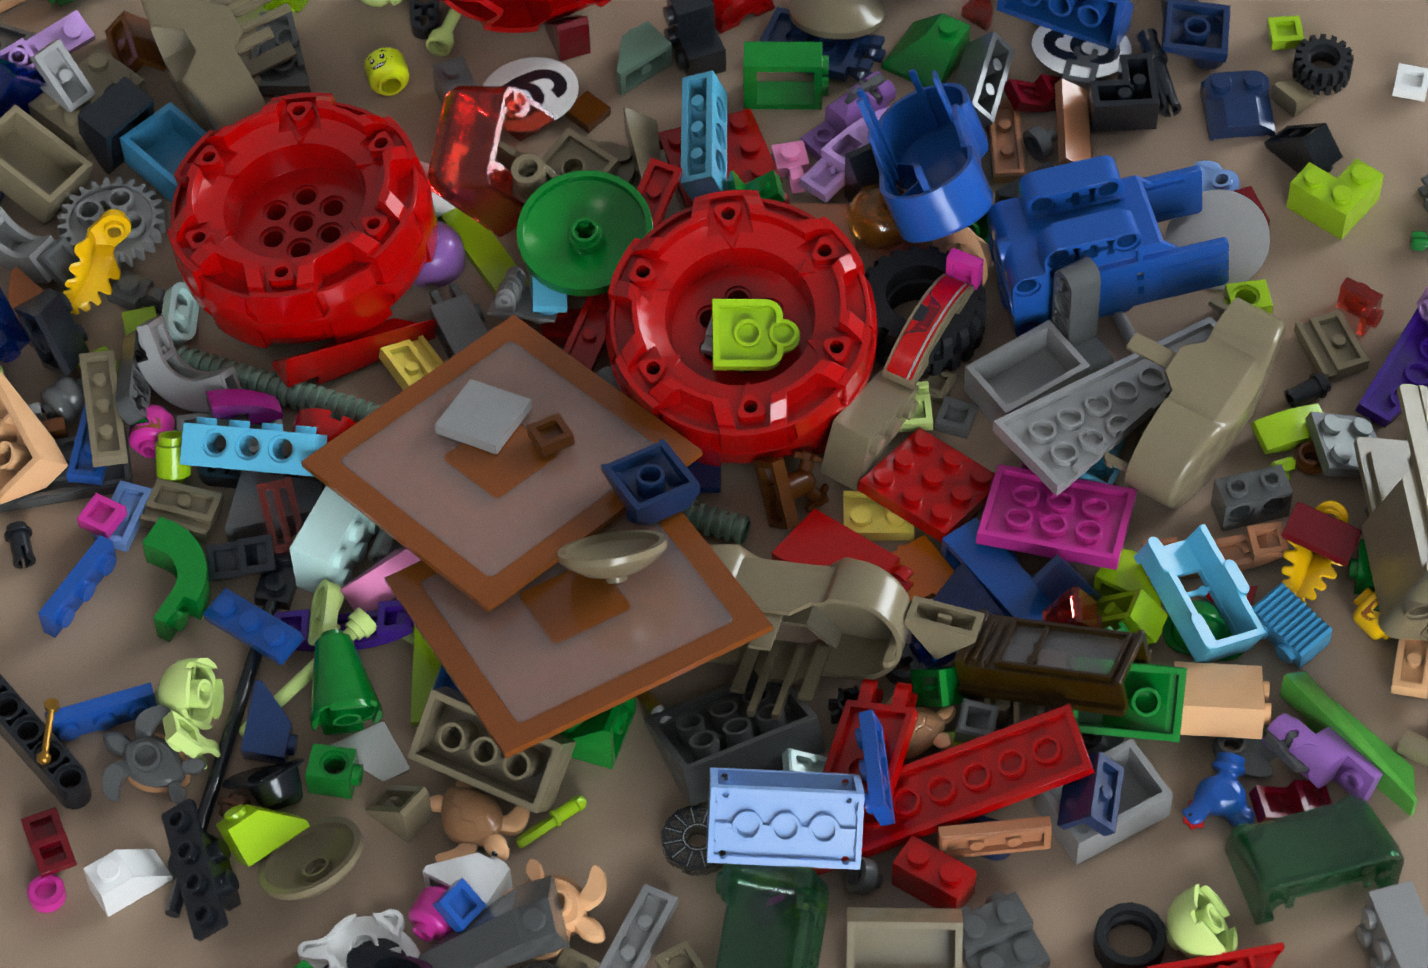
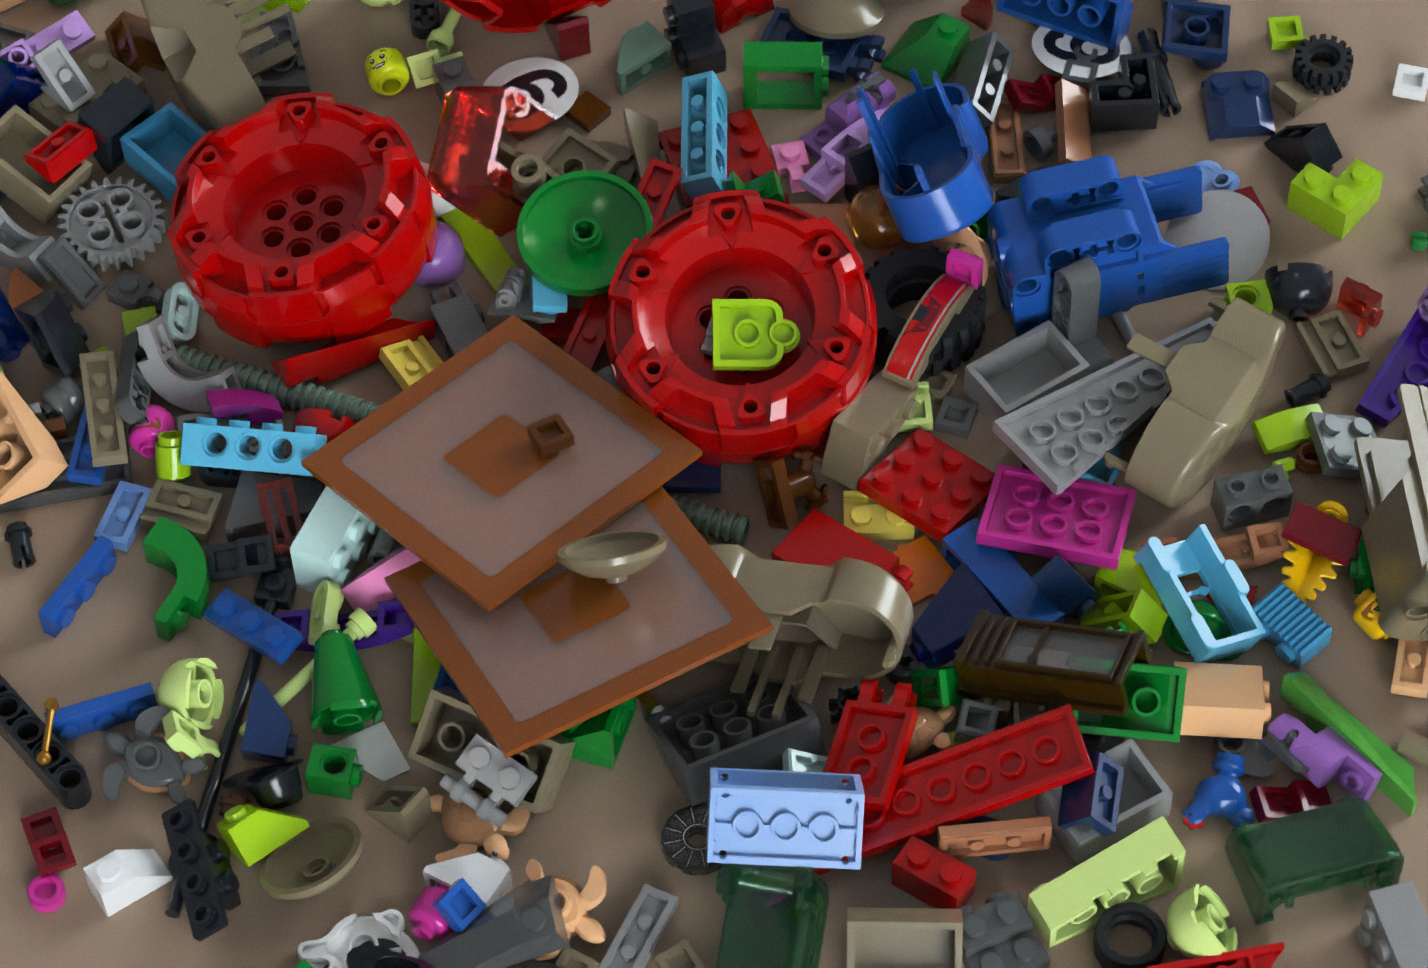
yellow plant [62,209,131,315] -> none
dark pink tile [76,493,127,539] -> none
light grey tile [435,379,532,454] -> none
lime piece [516,795,587,849] -> none
dark blue slope [601,438,700,526] -> none
dark grey tile [844,856,883,896] -> none
blue plate [855,709,895,827] -> none
dark tan slope [904,596,985,660] -> none
clear red slope [1042,587,1102,628] -> none
none -> red slope [23,120,98,183]
none -> yellowish green plate [405,48,463,89]
none -> light grey plate [440,734,538,827]
none -> yellowish green wedge [1027,816,1186,948]
none -> black cylinder [1264,262,1333,322]

